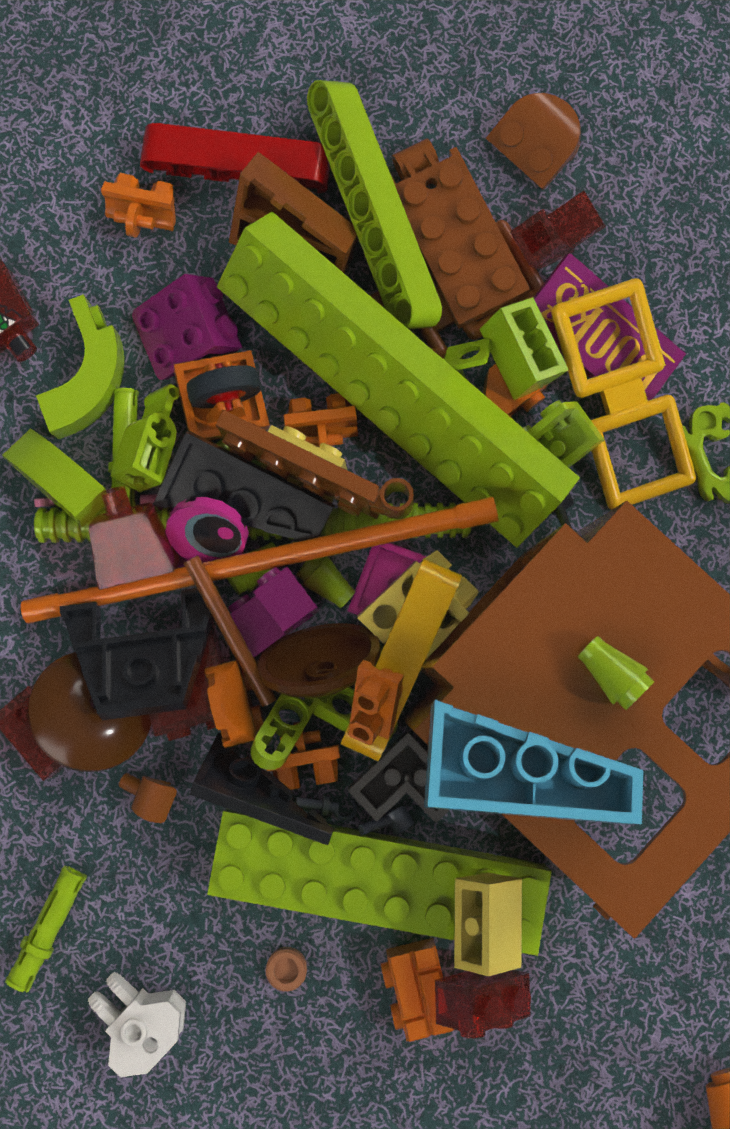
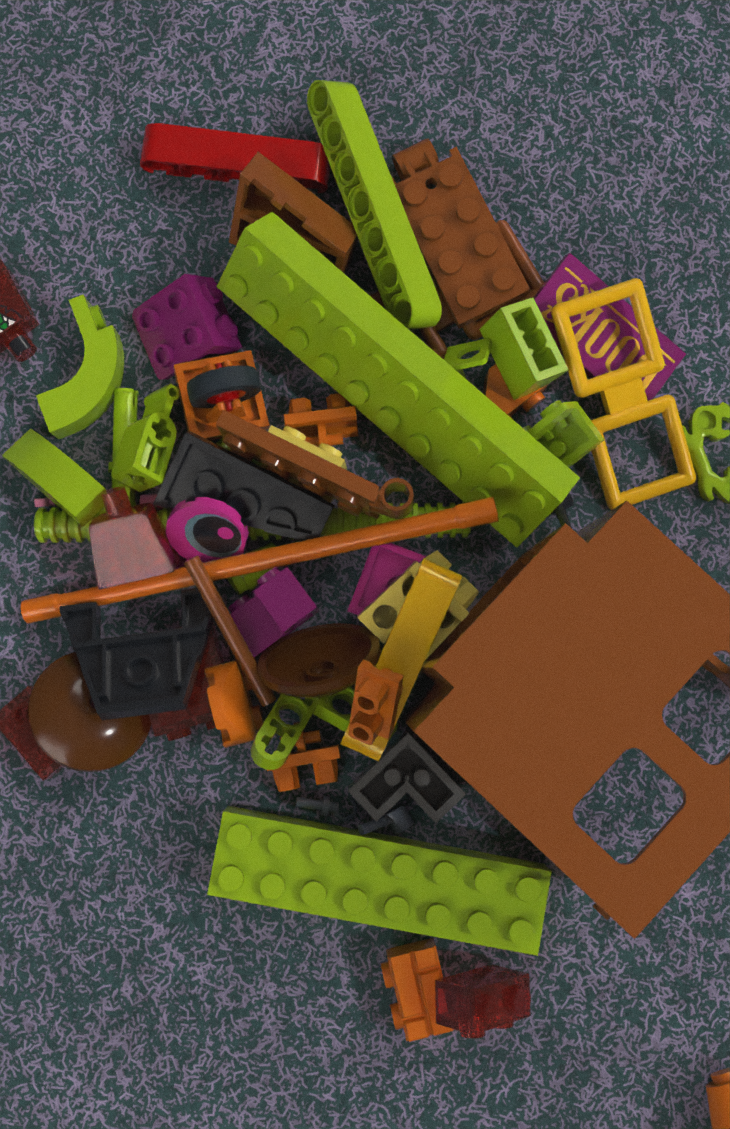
lime pin [5,866,87,992] -> none
white hinge [88,972,186,1077] -> none
orange hips [101,173,176,238] -> none
dark orange piece [119,773,177,823] -> none
black wing [189,732,334,845] -> none
nougat tile [266,947,307,991] -> none
lime cone [296,556,356,609] -> none
medium azure wedge [424,700,643,824] -> none
light yellow brick [454,873,522,976] -> none
dark orange slope [486,93,581,190] -> none
clear red brick [510,191,606,269] -> none
lime cone [577,636,655,710] -> none

